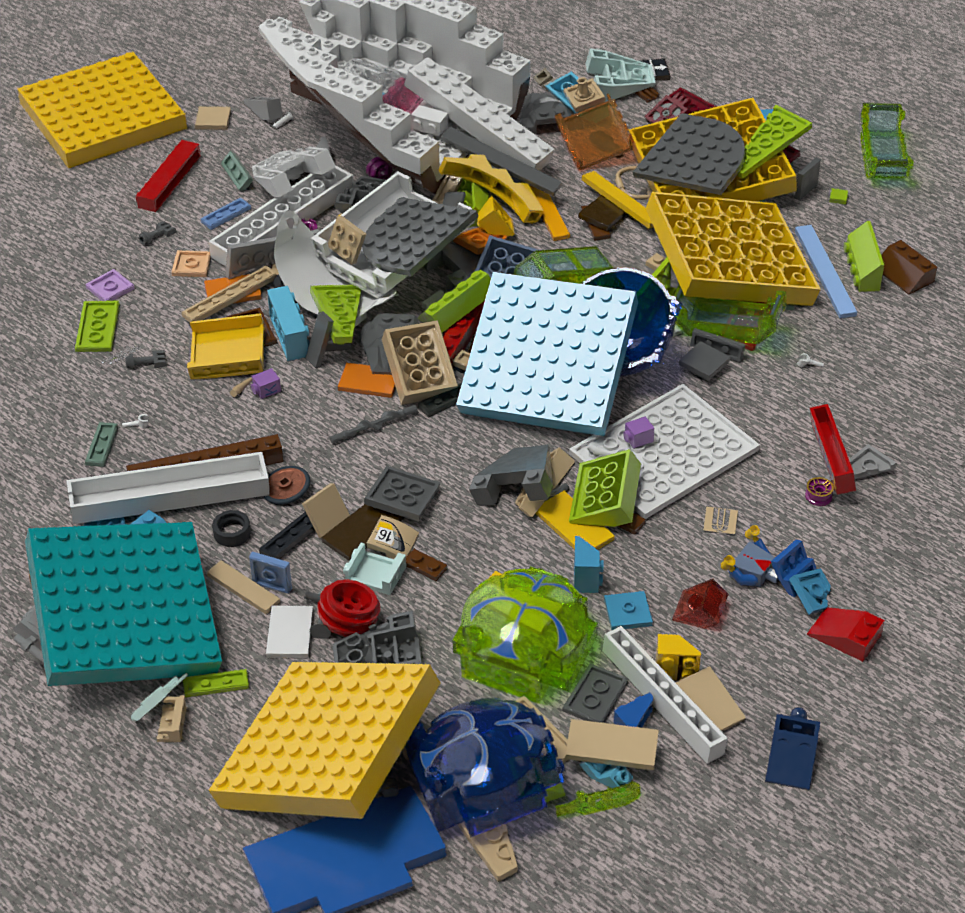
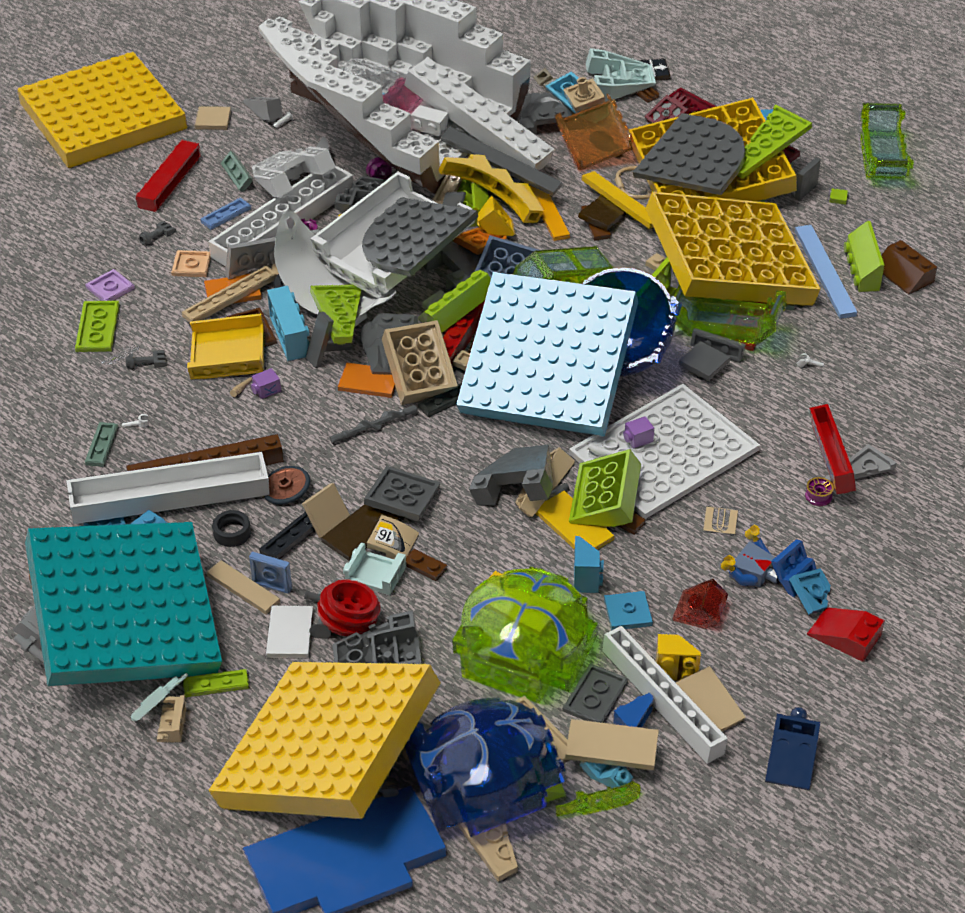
tan plate [328,216,366,265] -> none

